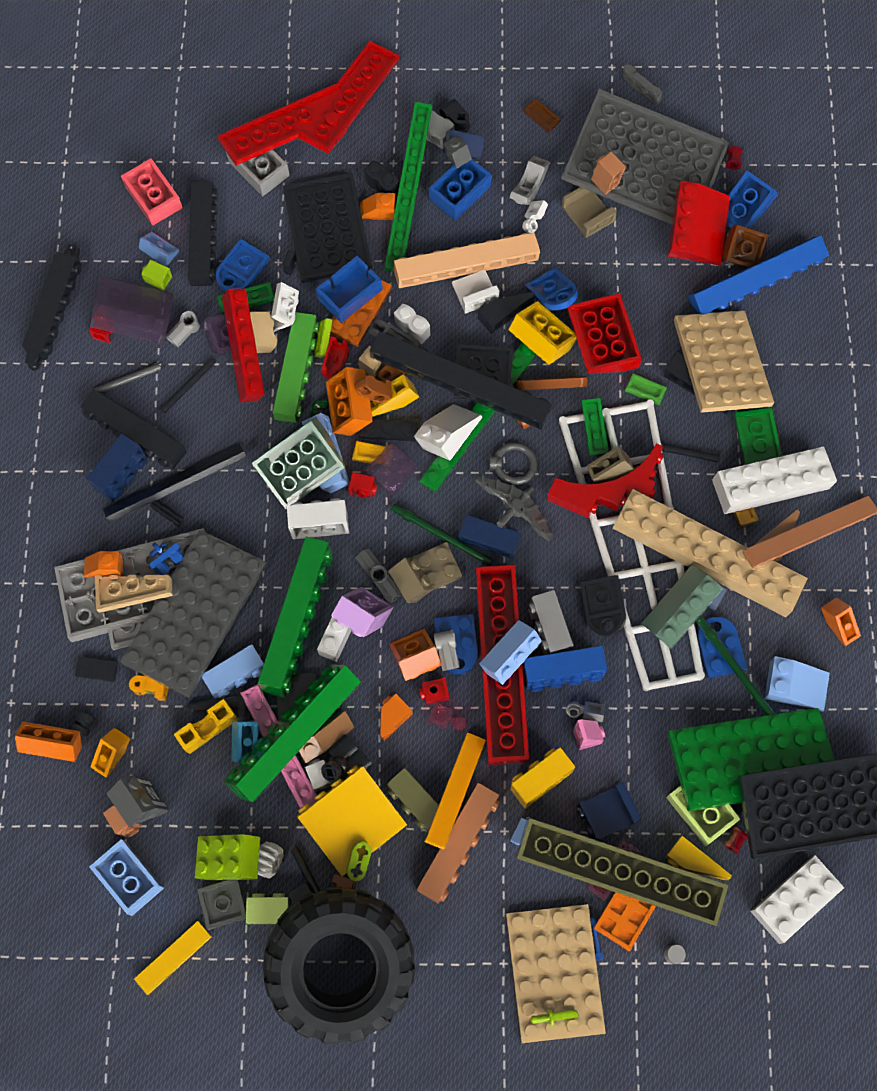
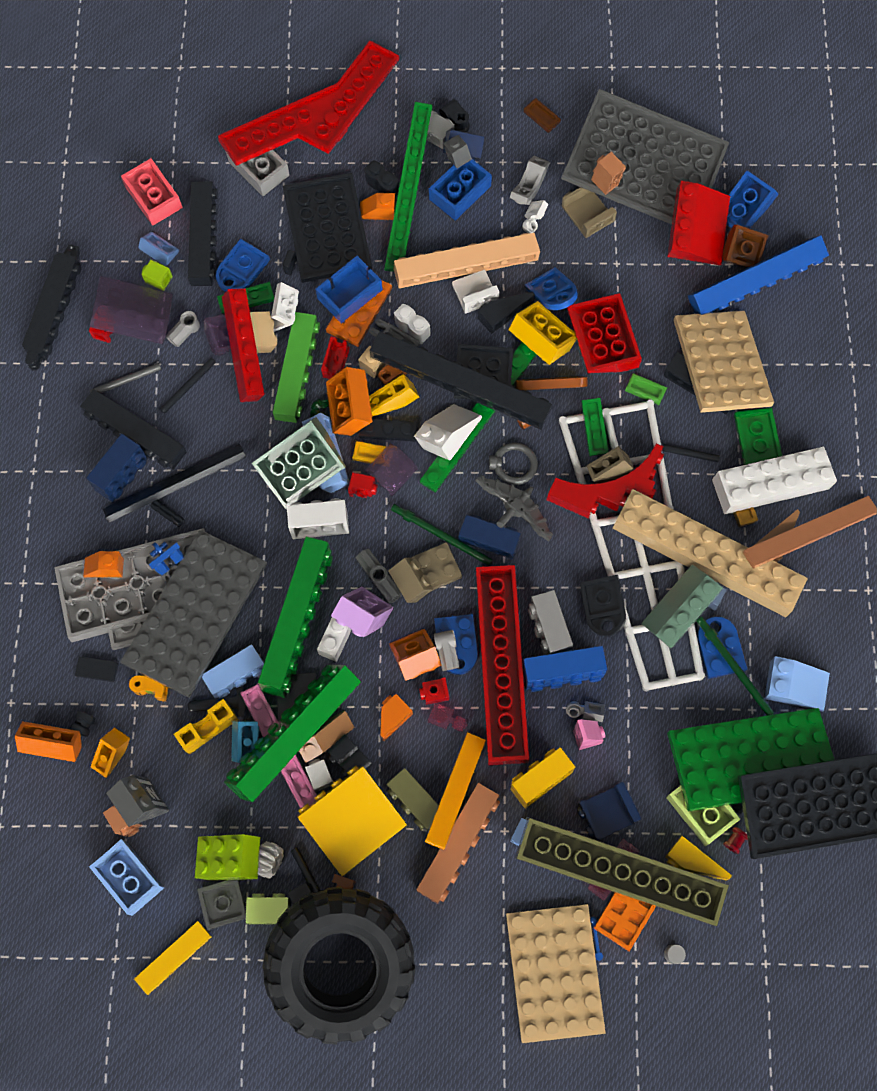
tan wing [95,575,173,613] -> none
lime tile [314,318,332,358] -> none
black wheel [321,756,349,782] -> none
lime beam [346,841,371,881] -> none
dark orange leg [355,375,392,404] -> none
light blue brick [479,620,542,685] -> none
lime piece [530,1009,579,1026] -> none
dark grey hinge [622,64,662,106] -> none
dark red bush [726,146,743,170] -> none
white brick [750,856,844,944] -> none
orange slope [821,597,861,646] -> none

